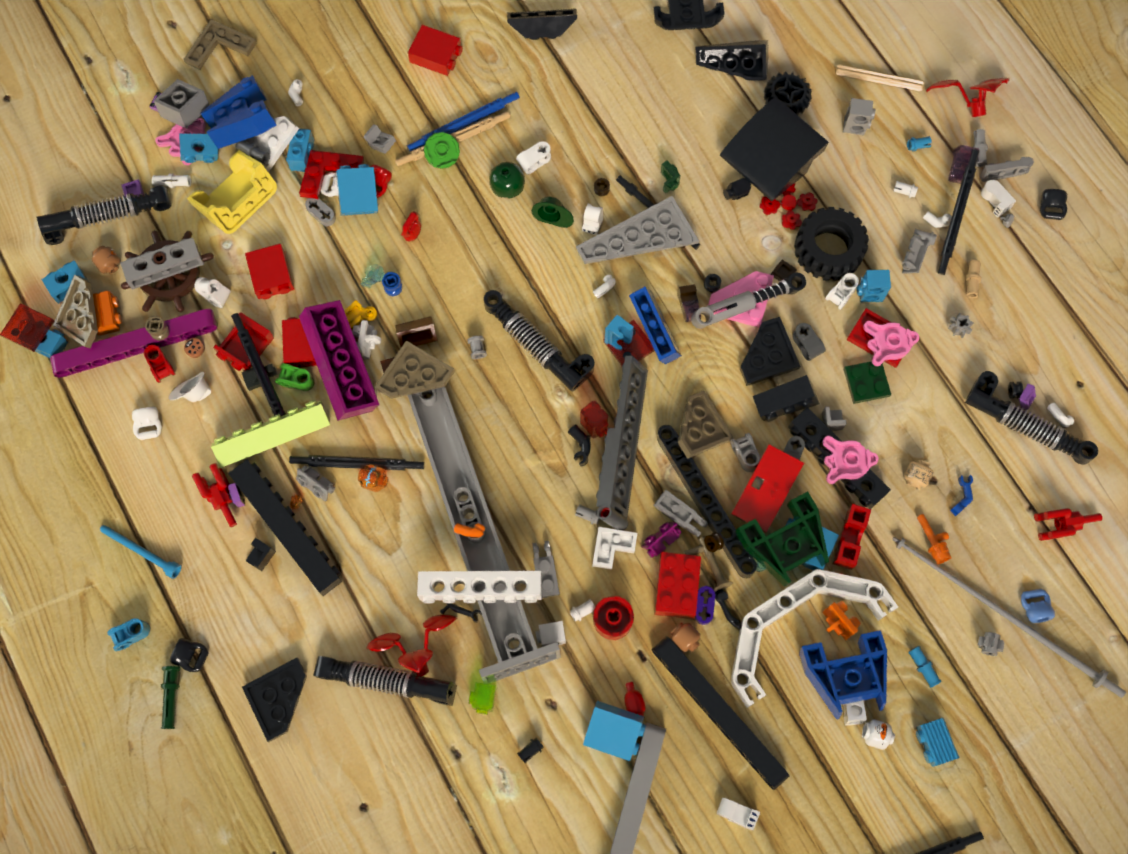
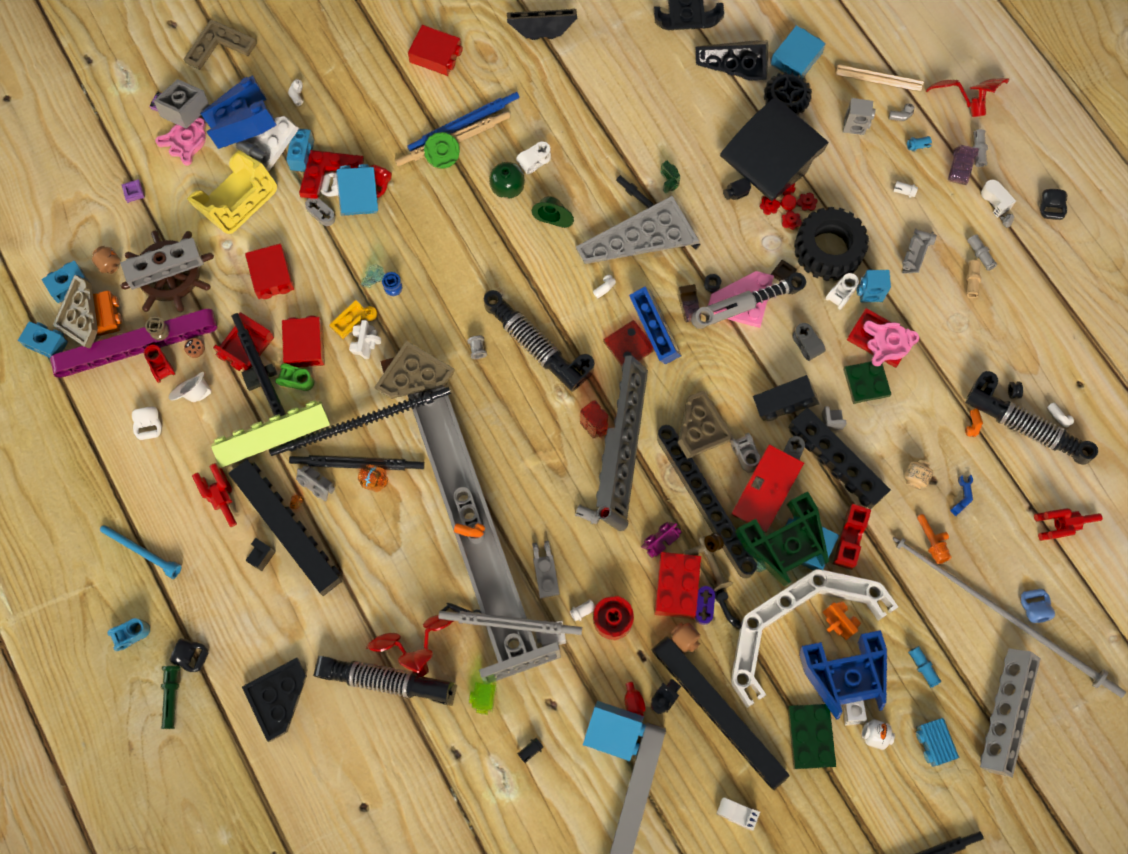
clear red tile [0,303,54,352] -> none
black piece [37,186,172,245] -> none
white pin [152,174,191,188] -> none
dark azure brick [179,134,218,163] -> none
white piece [195,277,231,308] -> none
medium lavender tile [228,483,245,508] -> none
magenta brick [299,300,379,421] -> none
light grey bracket [364,124,396,154] -> none
reddish brown brick [395,316,438,348] -> none
red piece [401,211,421,242] -> none
white brick [417,571,542,603] -> none
black piece [568,424,591,466] -> none
white leg [582,203,603,236] -> none
white plate [592,527,637,570] -> none
dark brown bush [594,178,610,196] -> none
dark azure hinge [604,315,634,350] -> none
light grey hinge [654,490,708,537] -> none
black plate [740,317,801,386] -> none
bright pink tile [823,436,879,484] -> none
white arm [923,211,952,228] -> none
black axle [938,149,980,275] -> none
light grey gear [948,313,974,338] -> none
light grey gear [978,632,1004,656] -> none
light grey hinge [980,157,1034,182] -> none
medium lavender tile [1019,384,1036,410] -> none
none -> black hose [269,387,452,456]
none -> light grey axle [439,611,582,635]
none -> black hips [651,679,681,714]
none -> dark azure brick [770,25,826,79]
none -> dark green plate [788,704,836,769]
none -> light grey arm [889,103,914,121]
none -> orange arm [965,409,983,437]
none -> light grey pin [967,235,997,271]
none -> light grey brick [980,648,1041,778]

